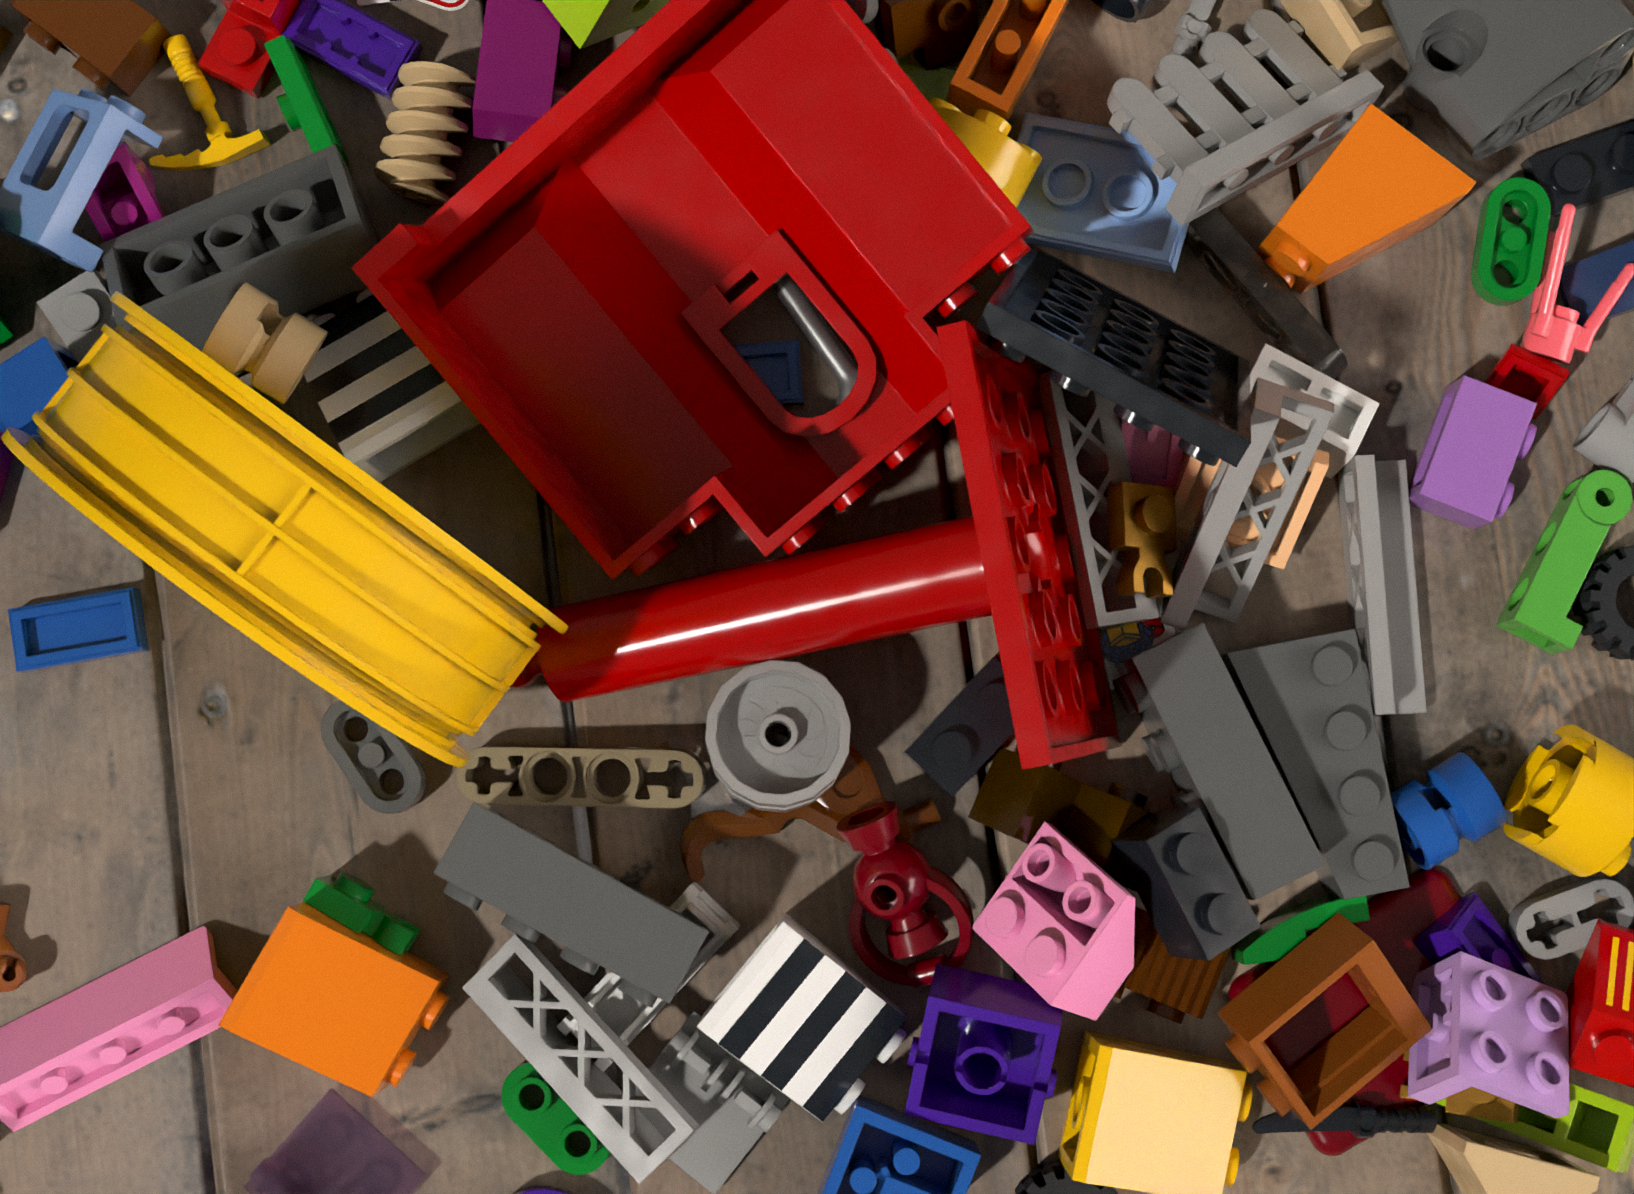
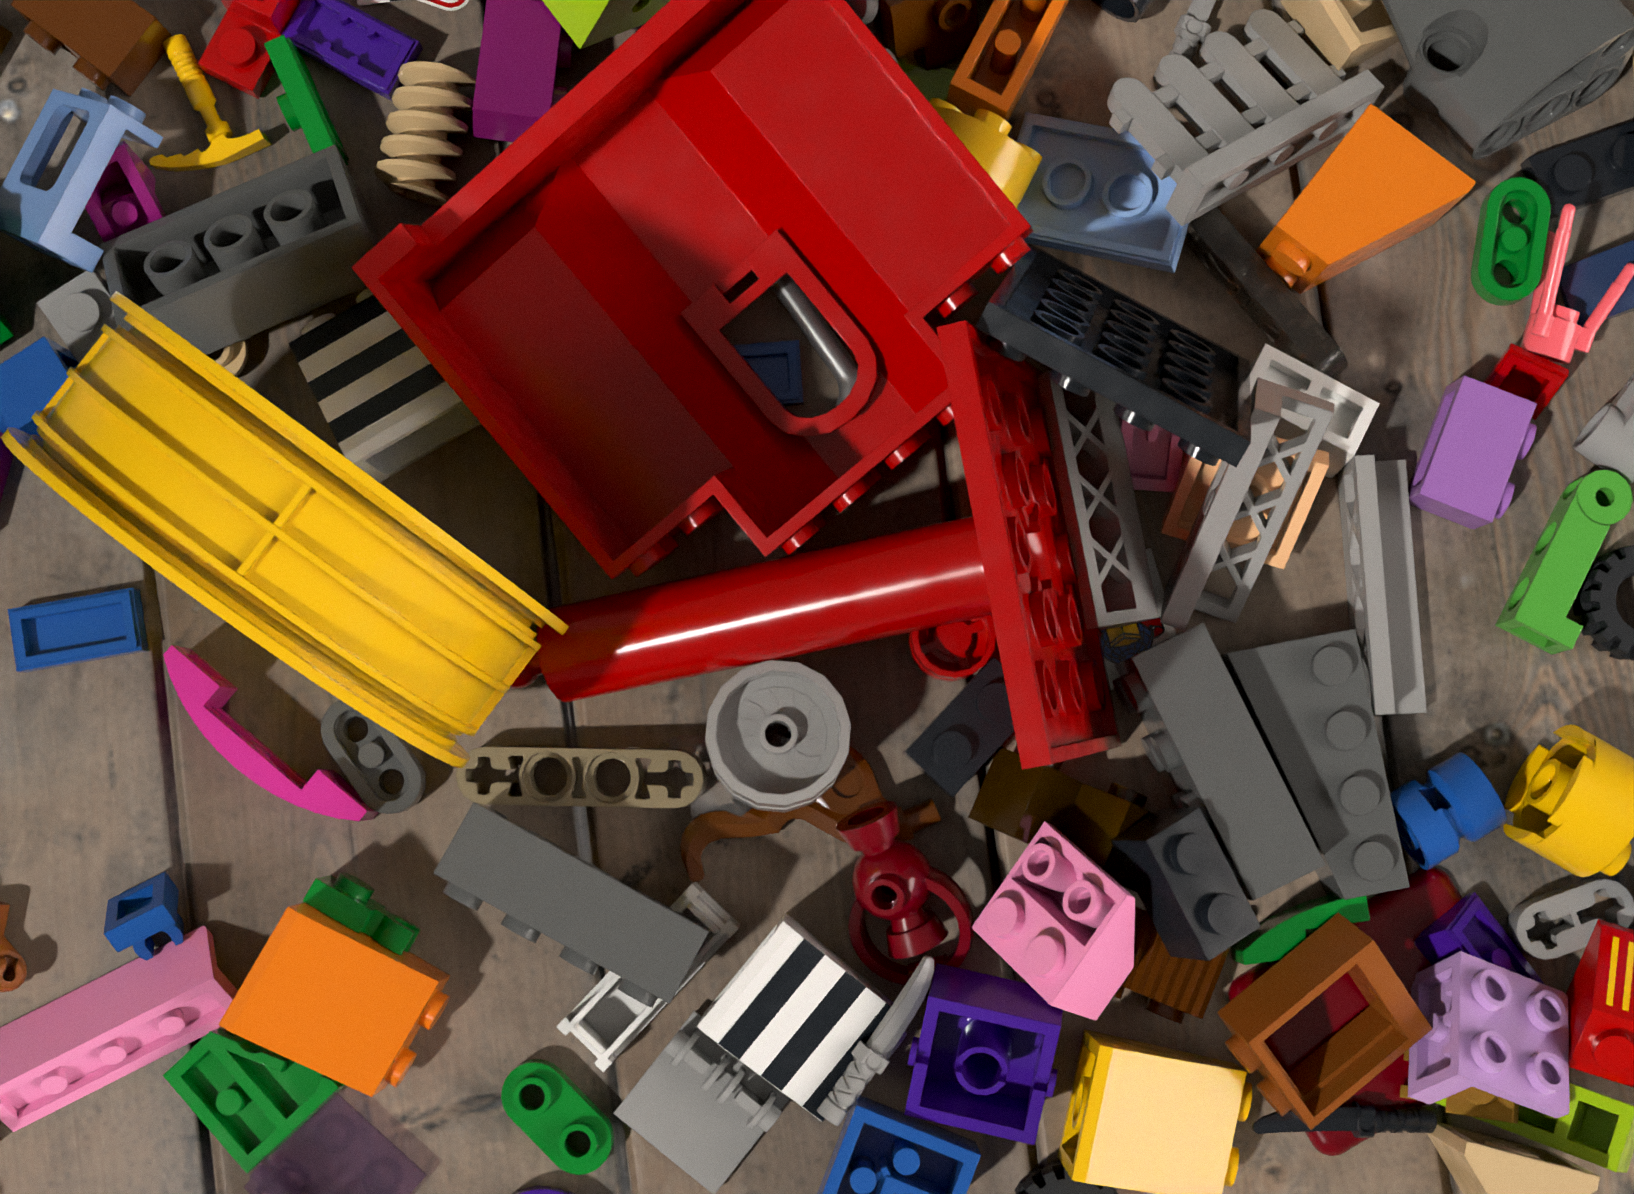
tan wheel [202,282,328,405] -> none
light grey fence [462,933,699,1184] -> none
pearl gold plate [1107,481,1177,599] -> none
none -> blue tile [103,871,184,961]
none -> dark pink slope [163,645,379,821]
none -> green wing [163,1028,345,1174]
none -> light grey piece [817,956,934,1126]
none -> red wheel [908,616,996,682]

